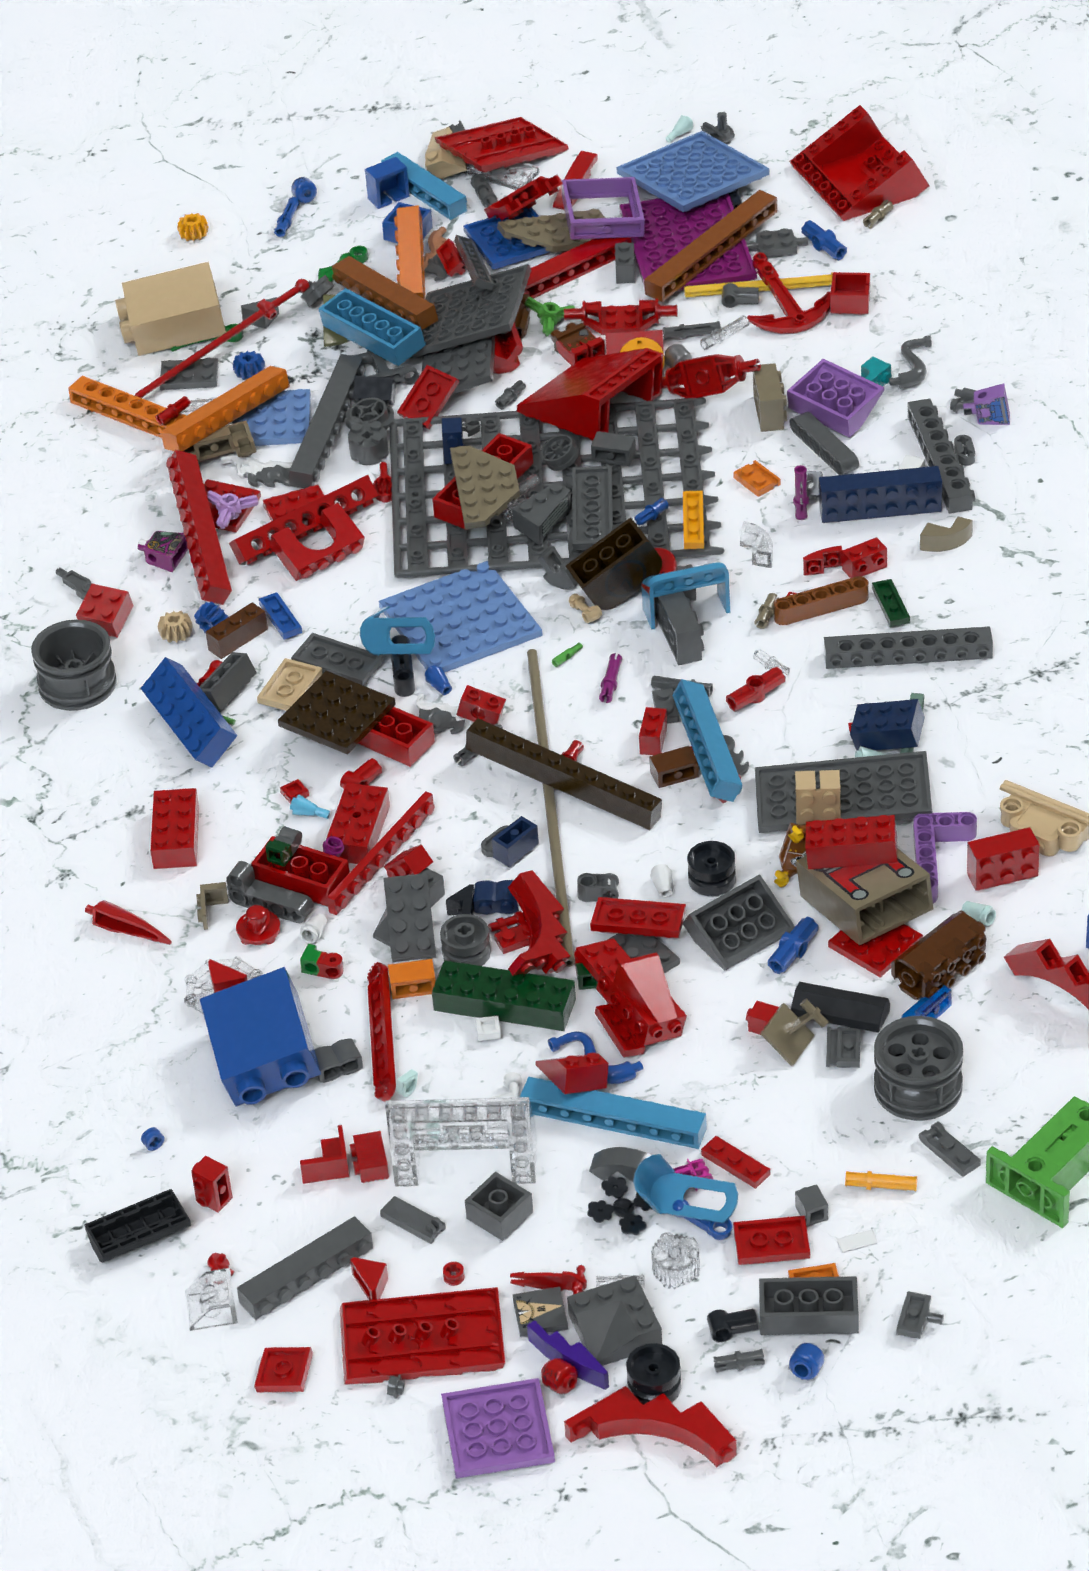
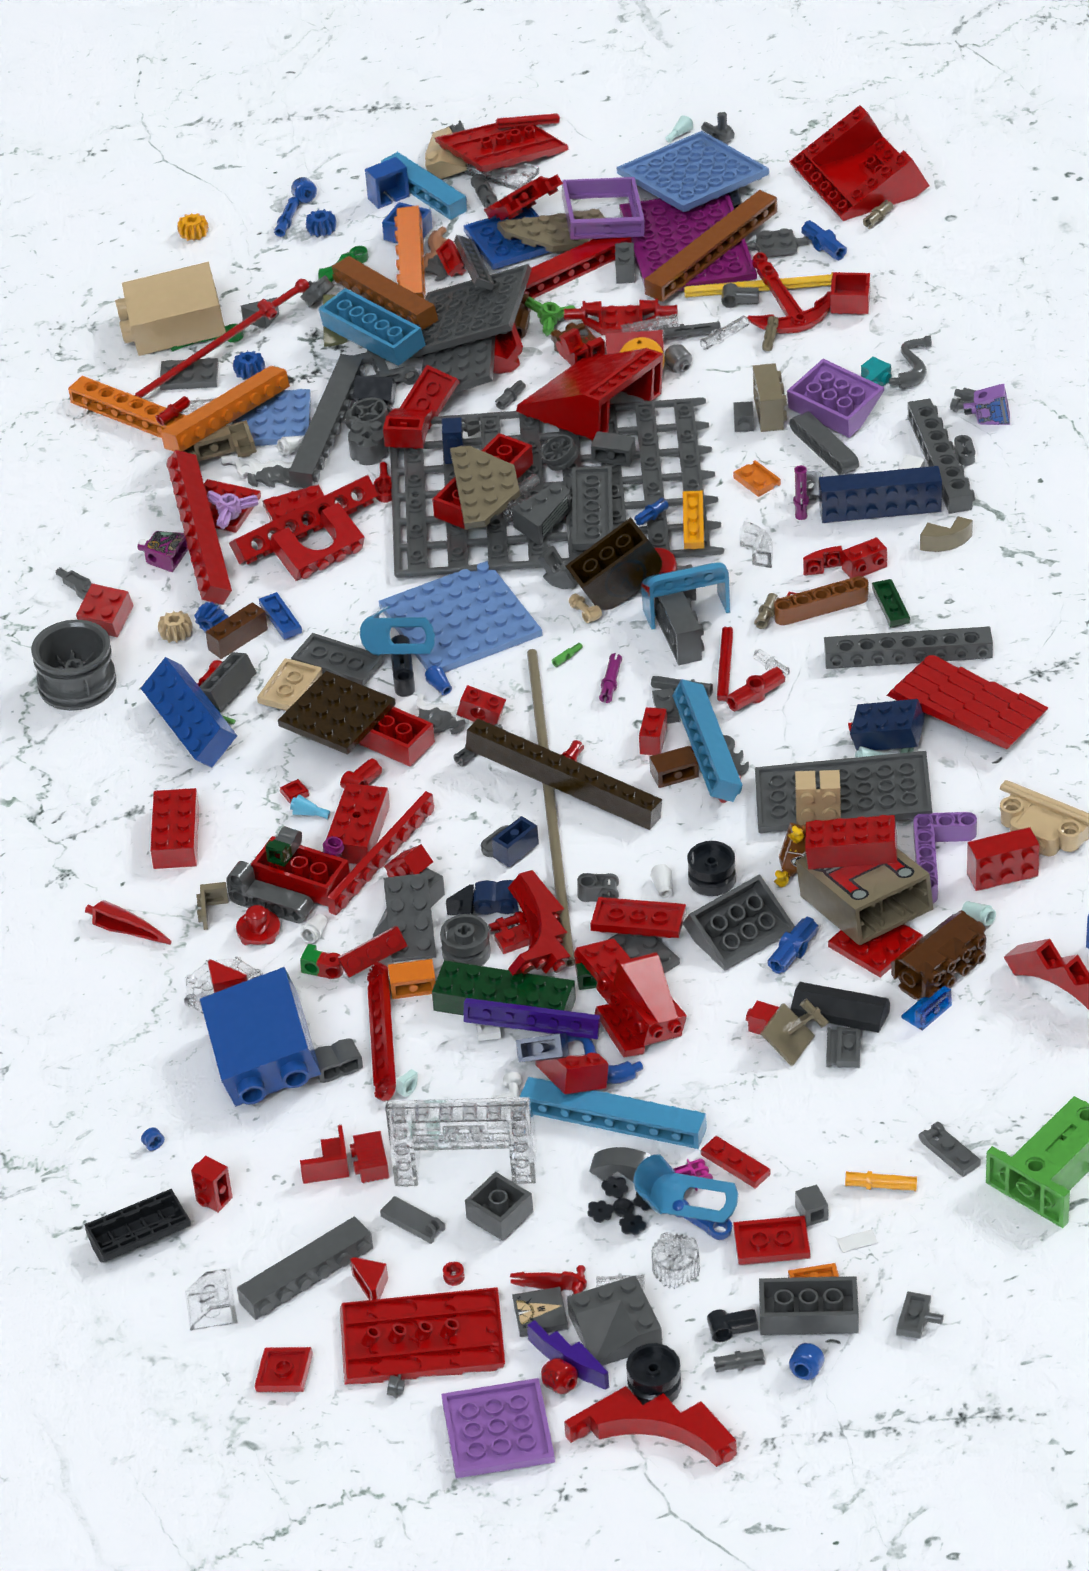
red piece [207,1253,235,1278] -> none
red slope [553,150,598,210] -> none
red plate [662,354,761,398] -> none
dark grey wheel [874,1016,963,1121] -> none
none -> white cone [277,435,304,456]
none -> blue gear [305,209,337,237]
none -> red plate [337,926,407,978]
none -> red slope [383,408,432,449]
none -> dark purple plate [463,998,600,1039]
none -> red axle [495,113,560,129]
none -> brick [516,1033,570,1063]
none -> red tile [559,328,584,355]
none -> clear pin [621,314,679,332]
none -> red axle [717,626,733,701]
none -> dark grey brick [733,401,754,432]
none -> dark tan axle [762,316,779,352]
none -> red piece [886,655,1049,749]

